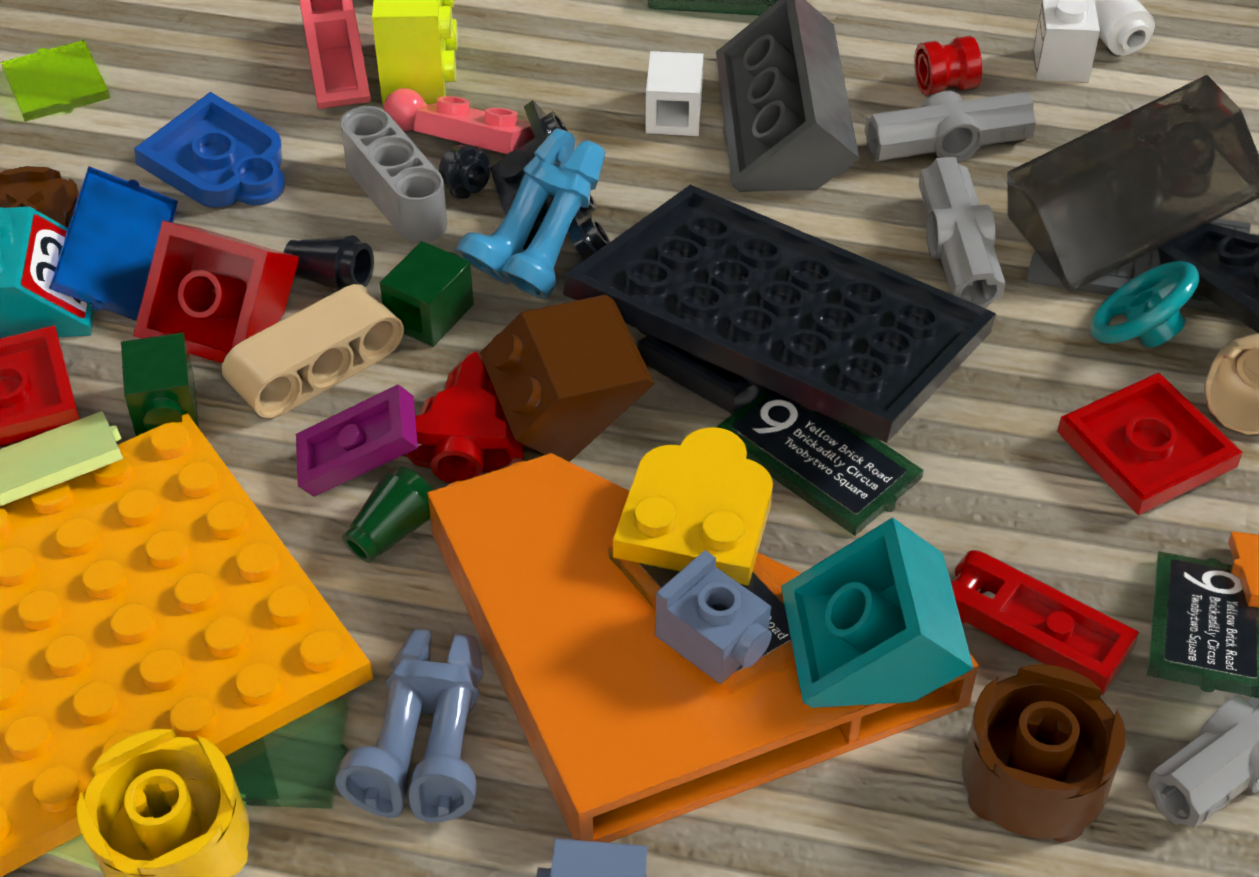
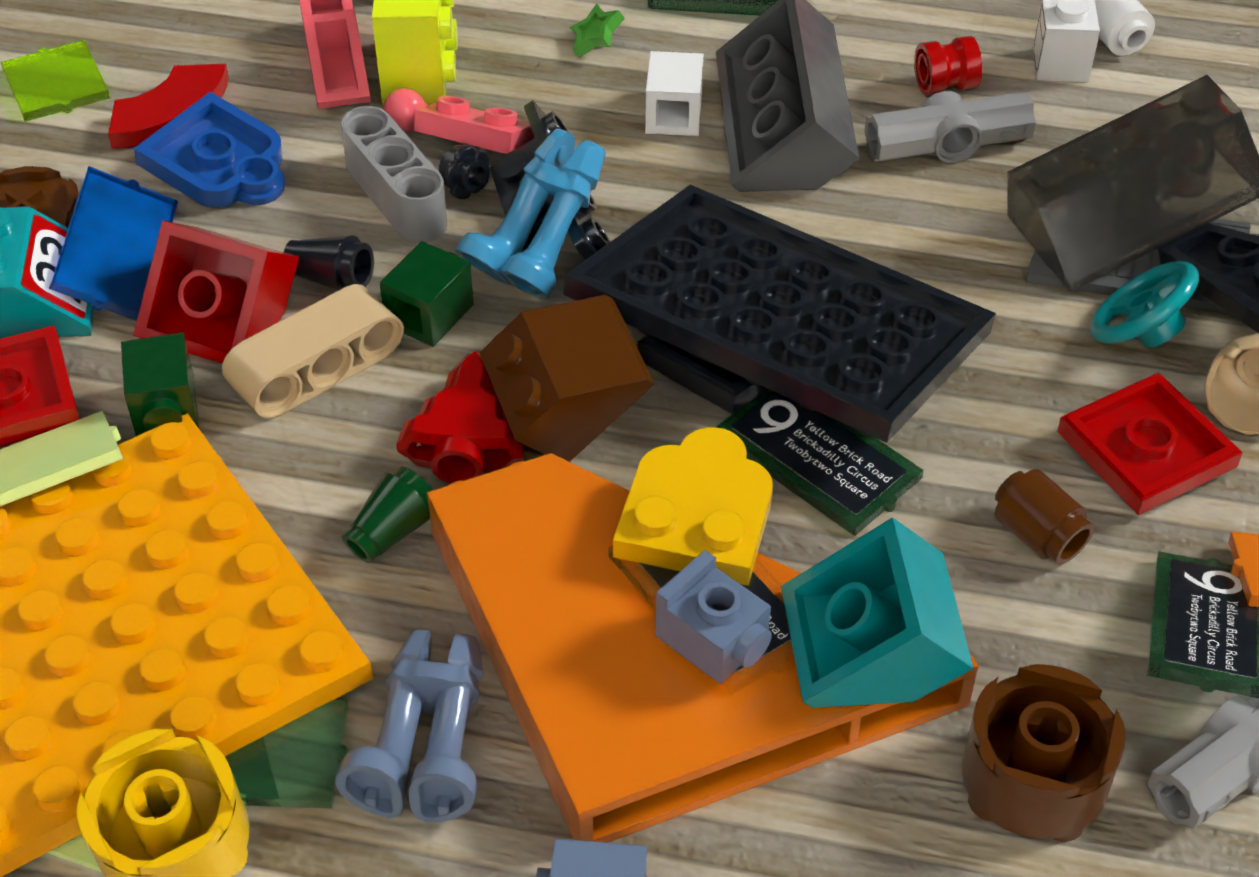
magenta plate [296,384,418,497] -> none
light grey piece [918,157,1006,309] -> none
red plate [951,550,1139,695] -> none
none -> red tile [108,64,229,149]
none -> bright green piece [569,4,625,58]
none -> reddish brown brick [994,469,1095,565]

